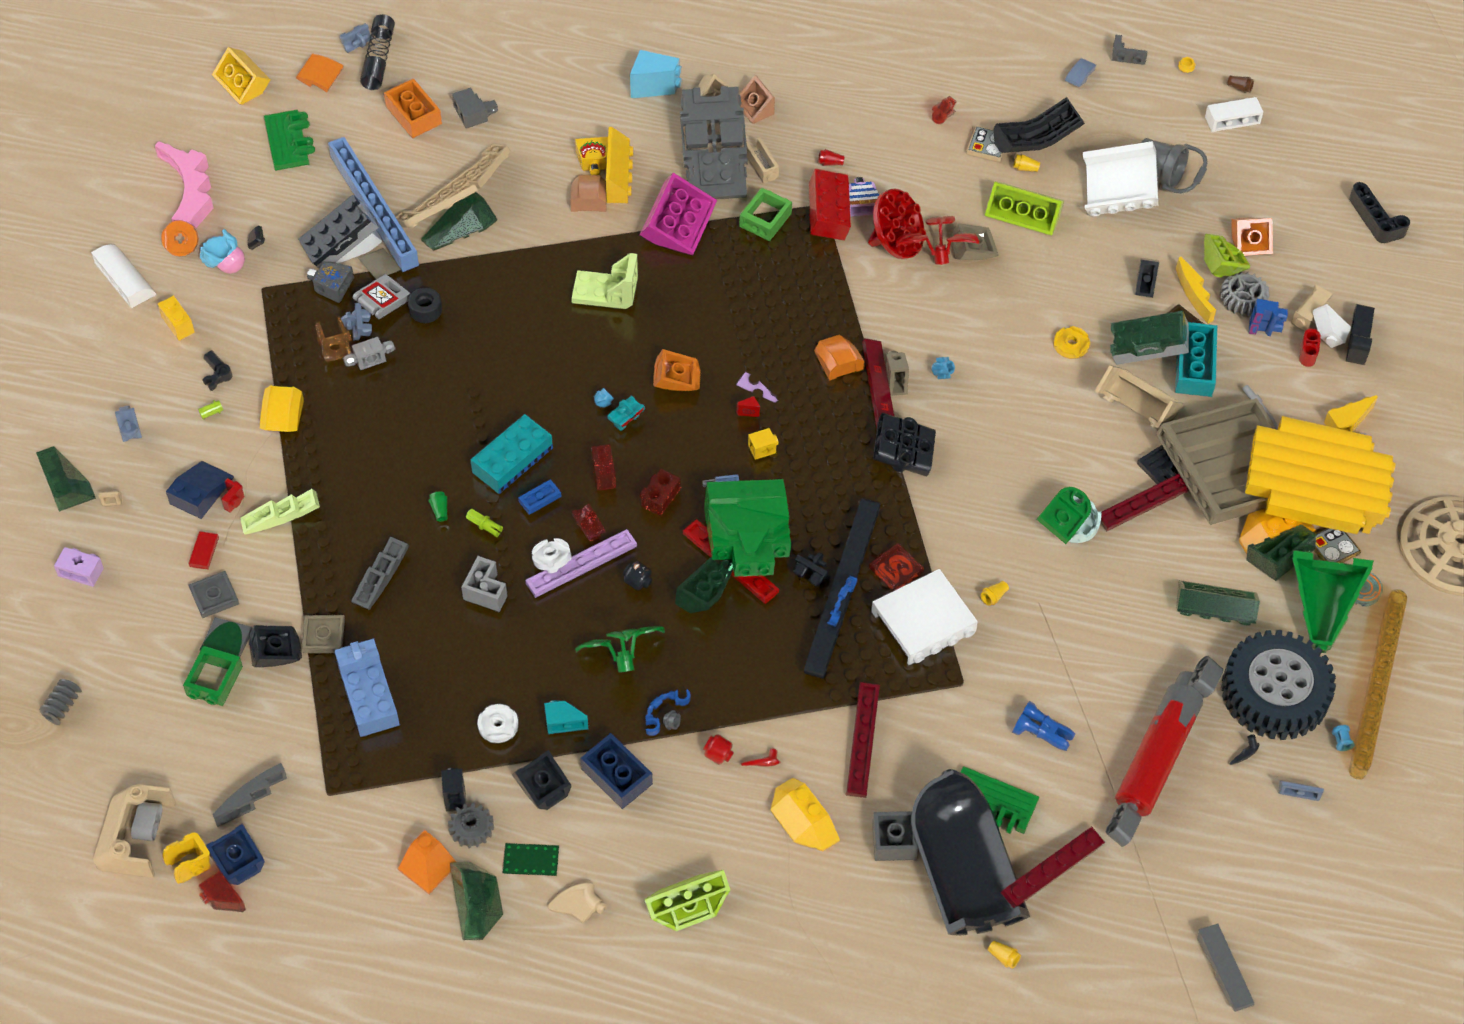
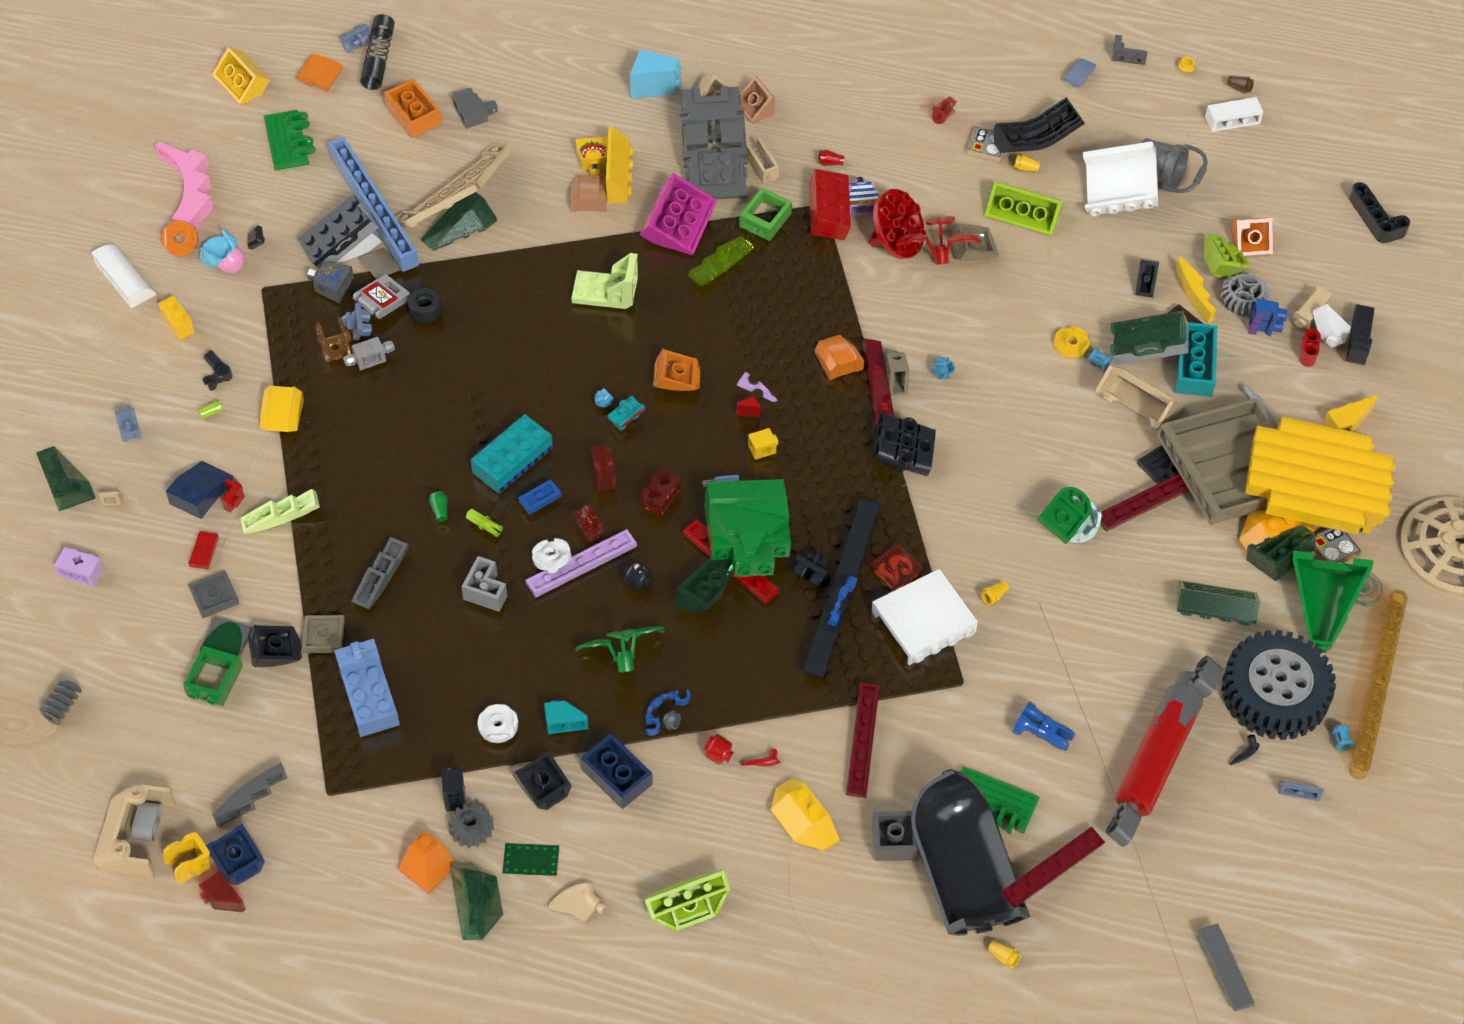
none -> clear neon green slope [688,236,754,286]
none -> dark azure bush [1088,348,1113,371]

